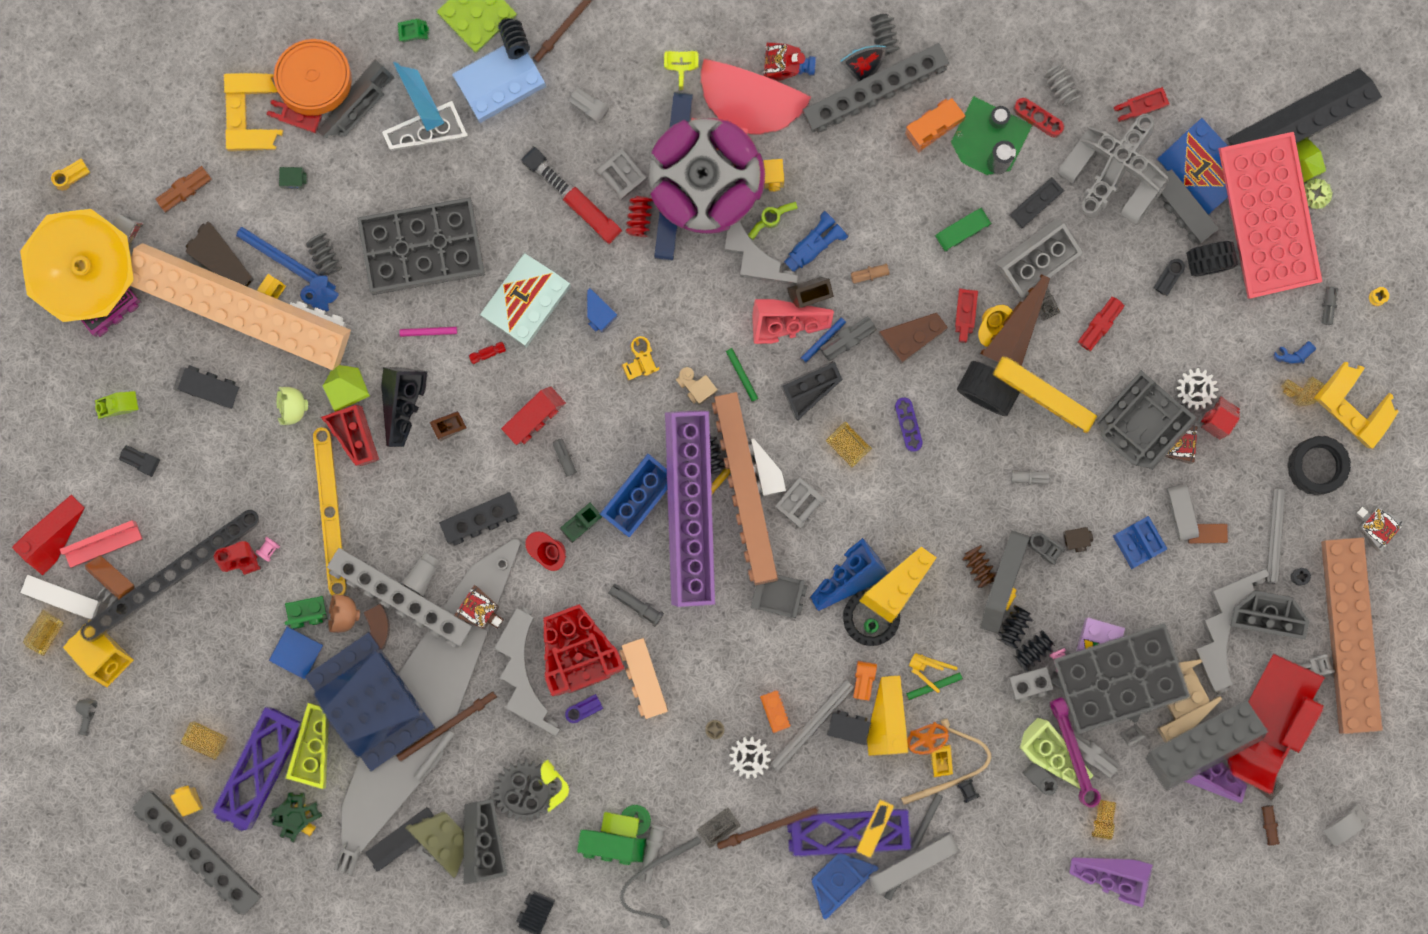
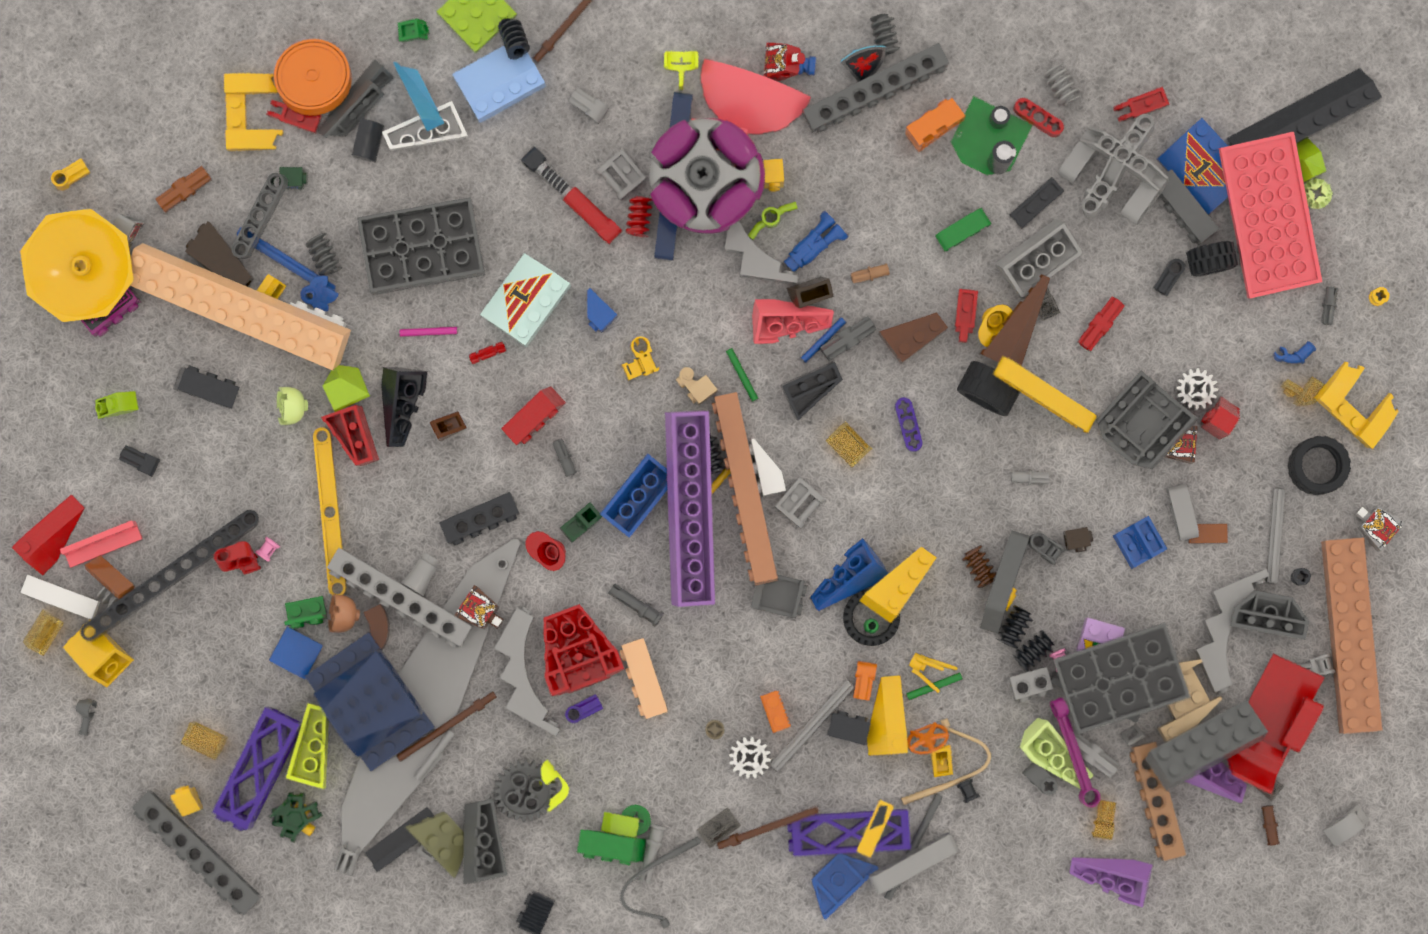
none -> dark grey beam [232,173,288,259]
none -> black brick [352,118,384,163]
none -> medium nougat brick [1129,742,1186,861]

